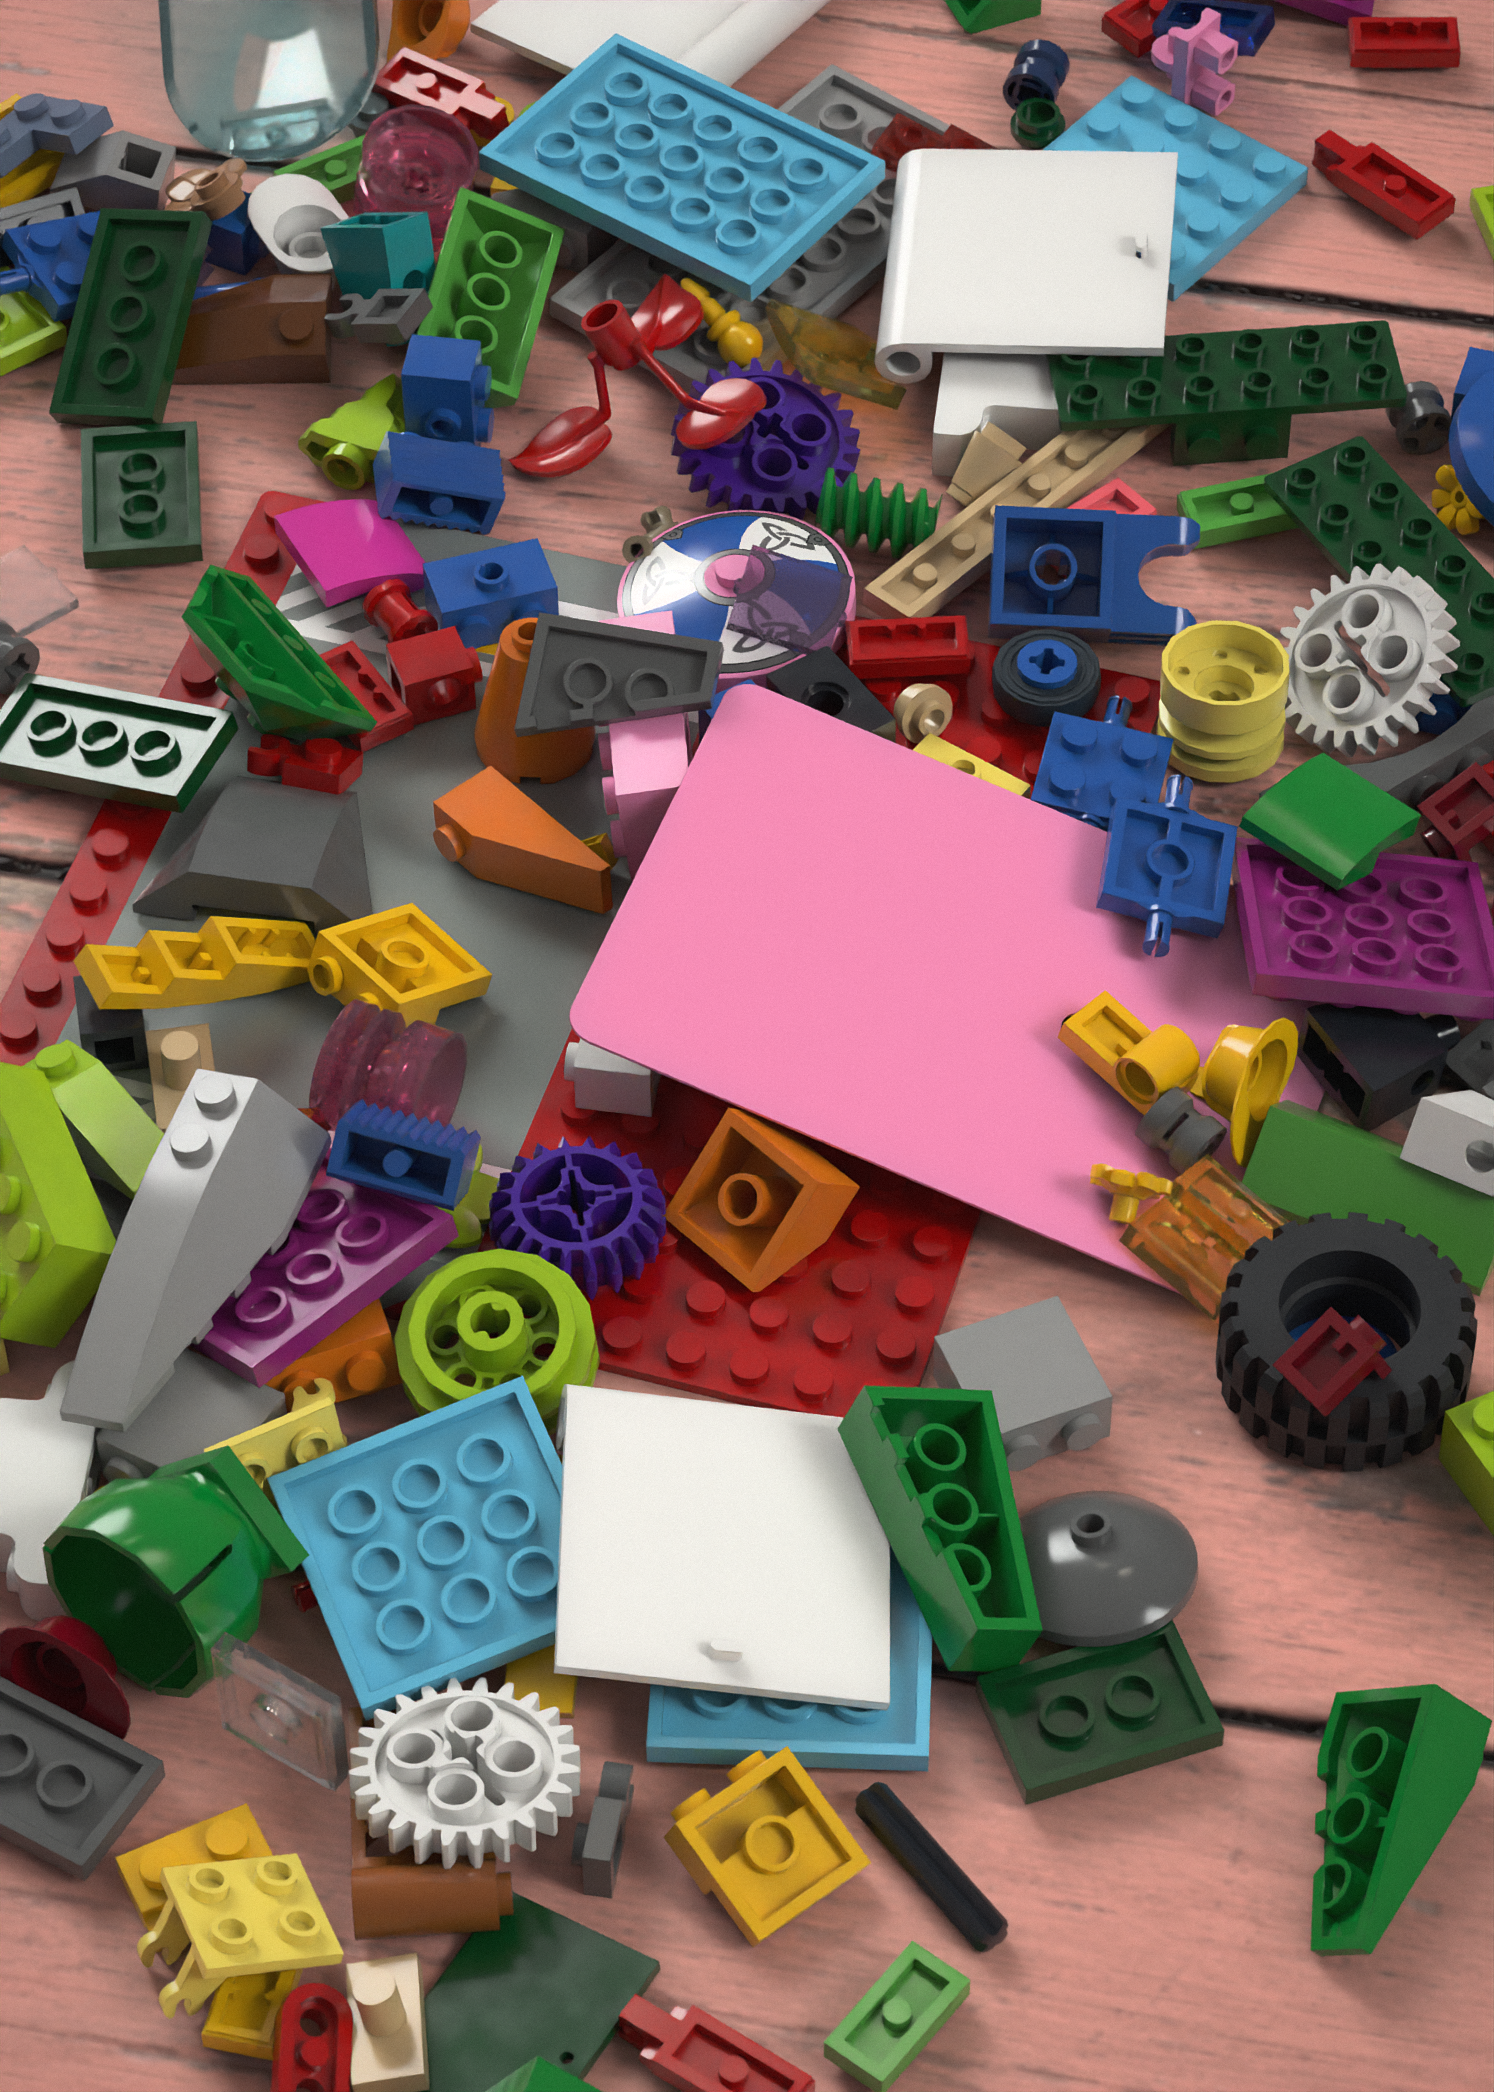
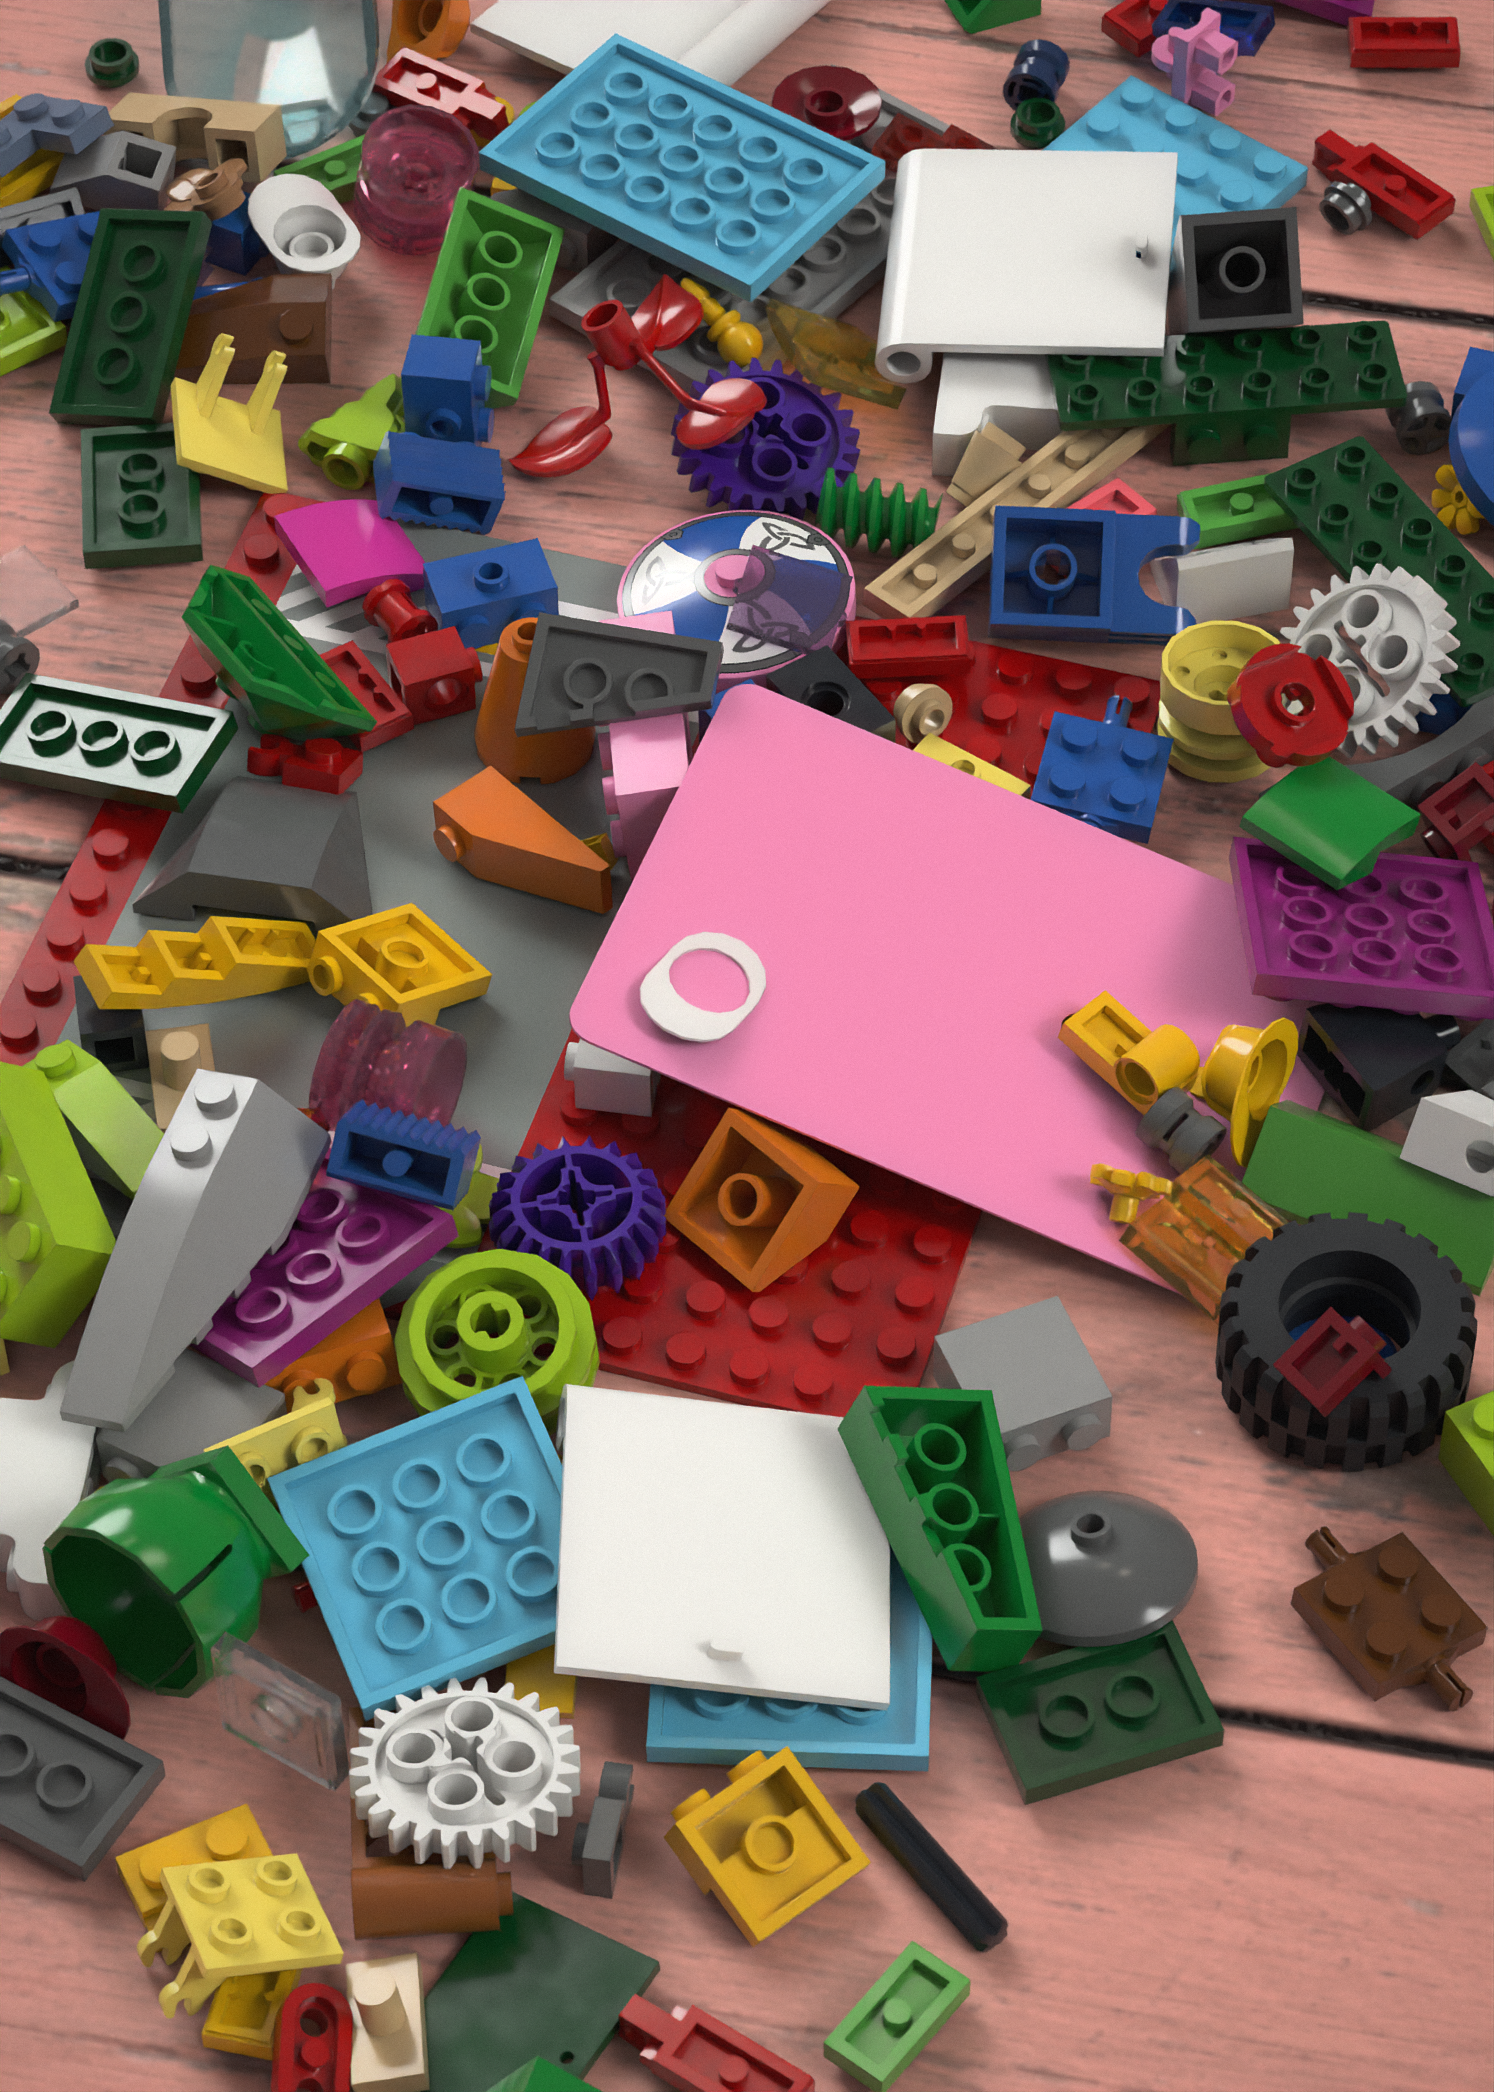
teal torso [320,212,435,347] -> none
dark grey plate [324,288,433,345] -> none
dark tan arm [622,505,678,563] -> none
black wheel [992,629,1101,727] -> none
blue plate [1096,774,1238,957] -> none
green wedge [1311,1684,1492,1956] -> none
none -> dark green plate [85,38,140,88]
none -> tan arch [104,92,287,183]
none -> light yellow plate [170,333,288,494]
none -> white piece [640,932,766,1042]
none -> dark red dish [771,65,882,141]
none -> white slope [1150,538,1294,624]
none -> dark grey slope [1168,207,1304,335]
none -> red plate [1227,643,1354,768]
none -> reddish brown plate [1290,1526,1488,1711]
none -> dark grey plate [1319,181,1372,235]

